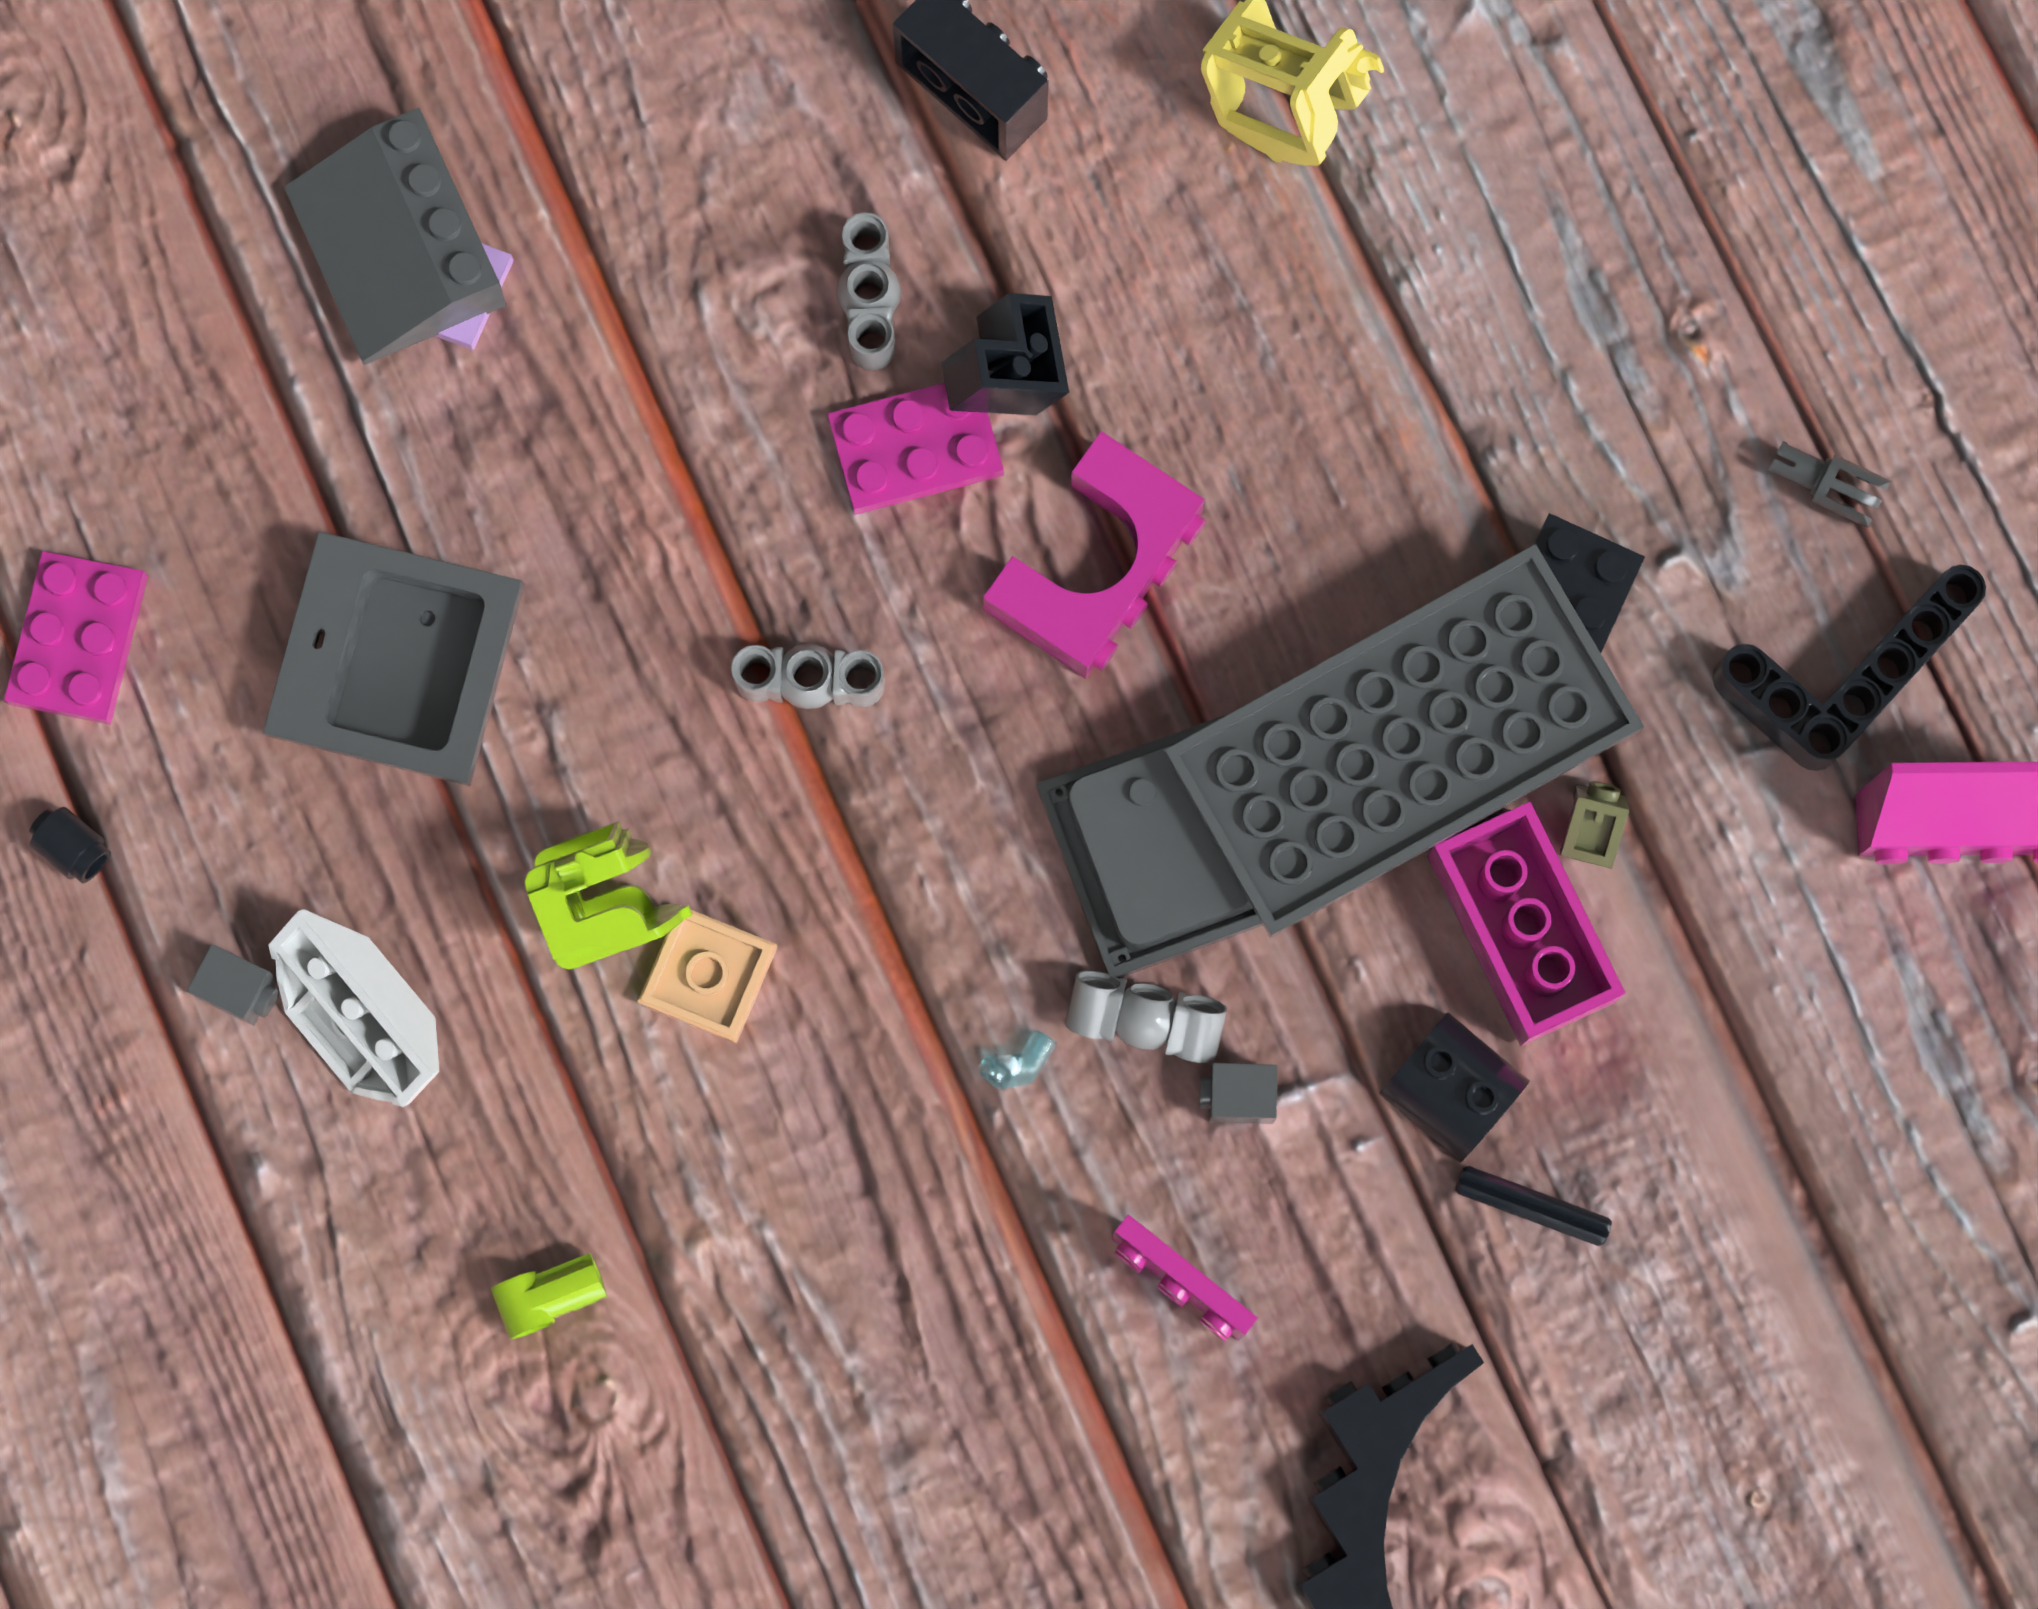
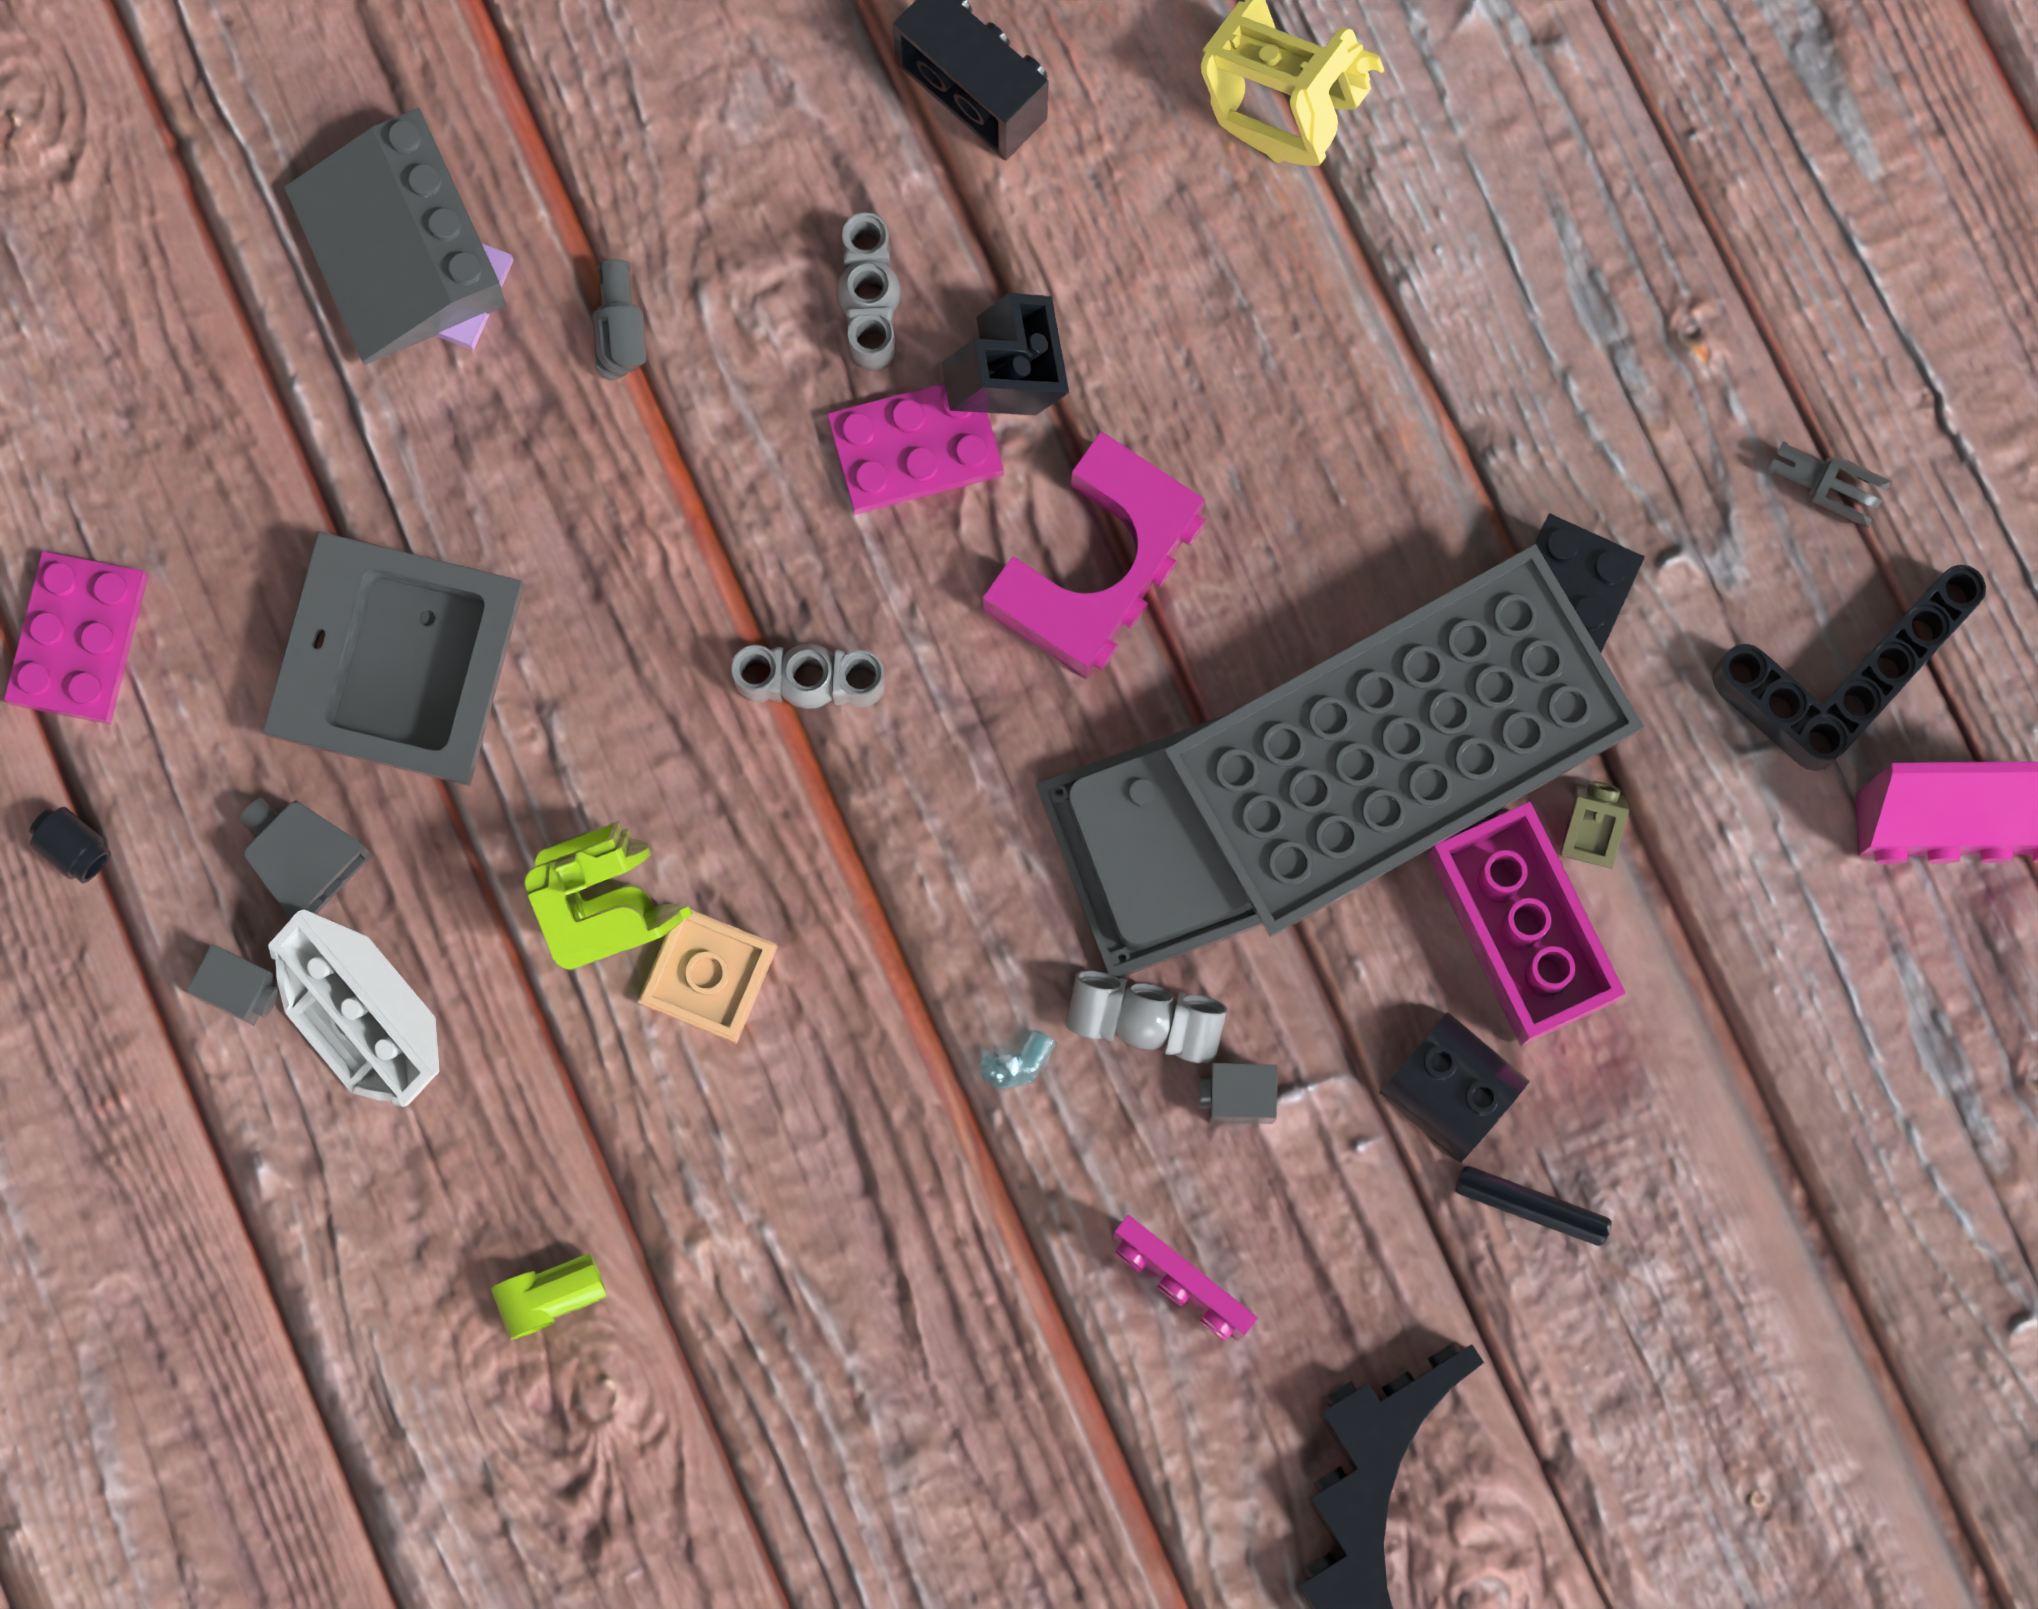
none -> dark grey torso [239,798,373,918]
none -> dark grey arm [592,259,646,381]

